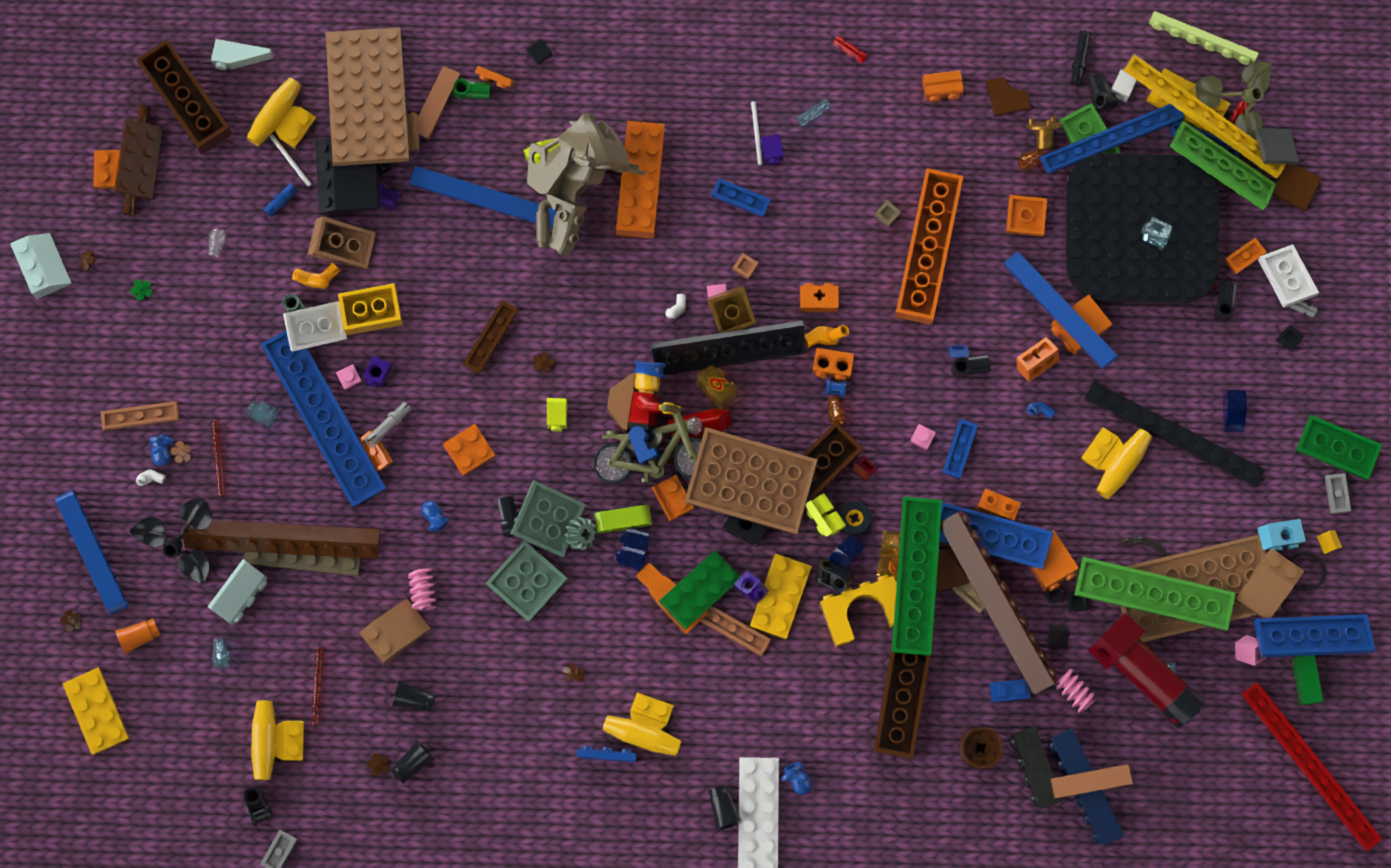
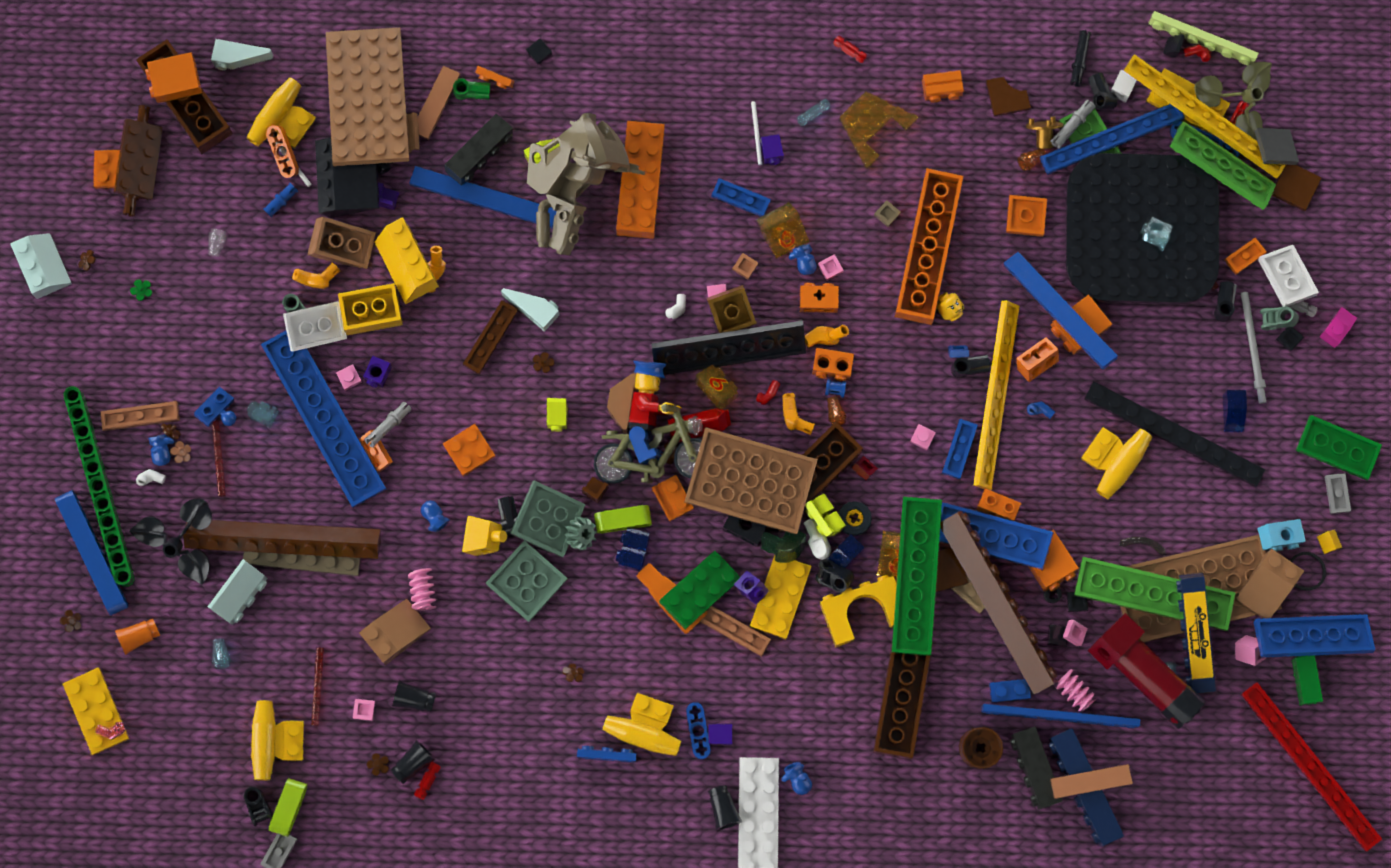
none -> green beam [64,386,135,588]
none -> clear pink arm [95,722,125,740]
none -> orange brick [145,52,202,103]
none -> reddish brown plant [161,423,181,440]
none -> blue plate [194,386,236,427]
none -> orange beam [266,125,299,178]
none -> lime beam [269,778,308,837]
none -> bright pink plate [353,699,375,721]
none -> yellow slope [375,217,439,304]
none -> red axle [414,762,441,800]
none -> light orange arm [428,246,446,293]
none -> pearl dark grey brick [445,114,513,186]
none -> yellow torso [462,516,507,556]
none -> light aqua slope [501,288,559,332]
none -> reddish brown panel [581,476,609,503]
none -> blue beam [686,702,710,760]
none -> dark purple panel [708,724,732,746]
none -> clear yellow slope [756,203,809,259]
none -> red arm [756,380,781,405]
none -> clear green brick [761,531,806,563]
none -> light orange arm [783,393,815,435]
none -> blue animal [789,244,817,275]
none -> white arm [804,519,831,560]
none -> bright pink plate [818,254,844,281]
none -> clear yellow wing [839,92,918,169]
none -> yellow head [936,292,964,321]
none -> yellow plate [973,301,1020,490]
none -> blue tile [981,704,1140,729]
none -> light grey pin [1051,100,1096,149]
none -> bright pink plate [1063,620,1088,646]
none -> black slope [1163,34,1184,58]
none -> brick [1176,573,1216,693]
none -> red arm [1183,44,1211,62]
none -> light grey bar [1241,292,1267,404]
none -> sand green piece [1260,307,1299,330]
none -> dark pink slope [1320,307,1357,348]

